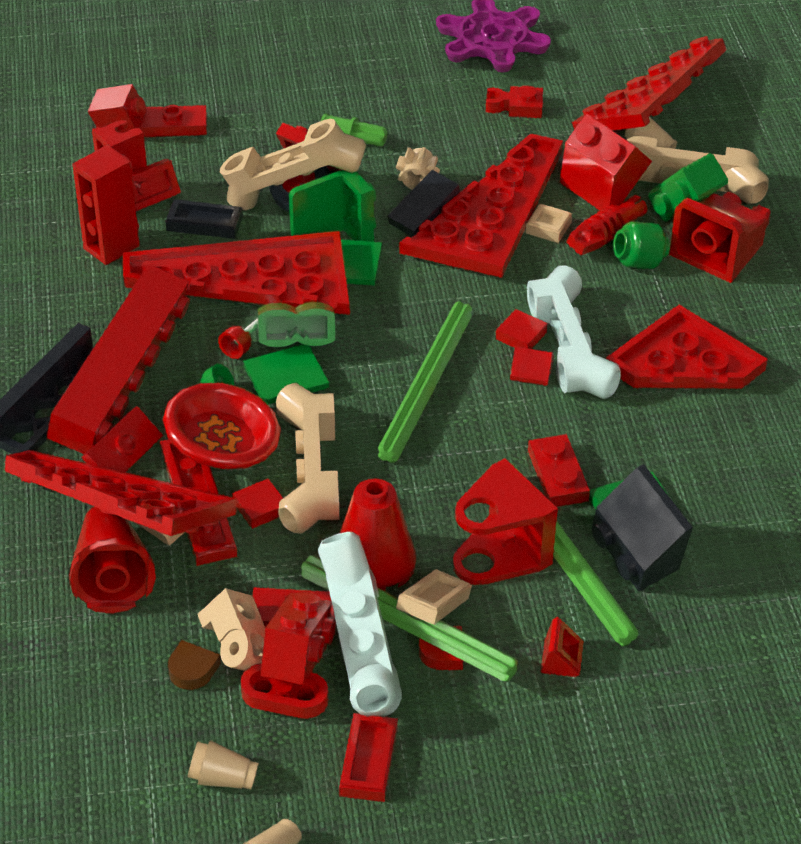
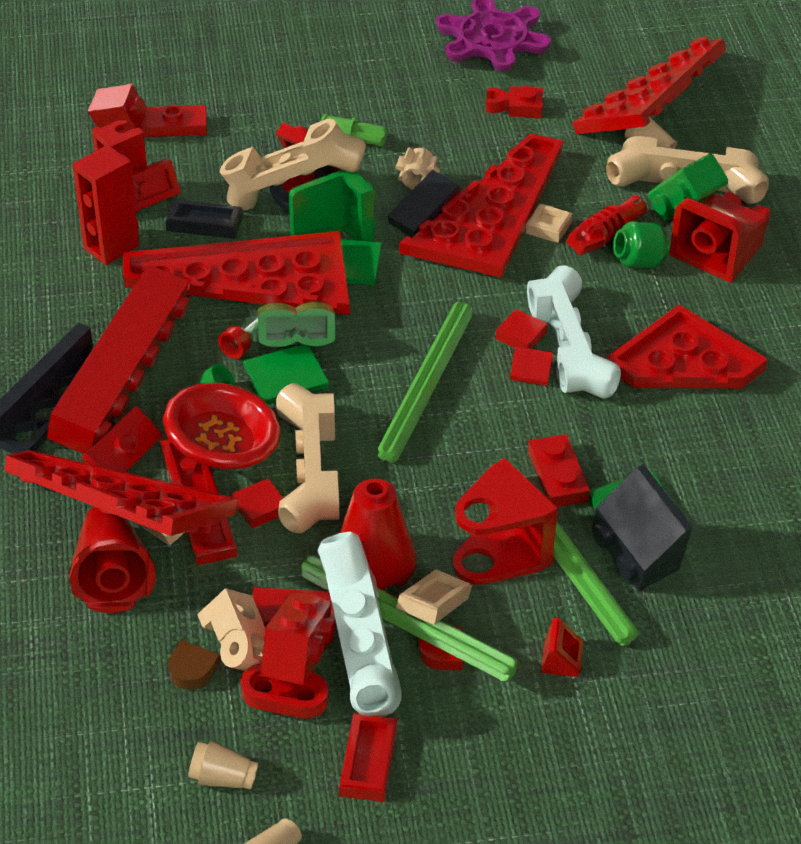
red slope [560,113,652,211] -> none

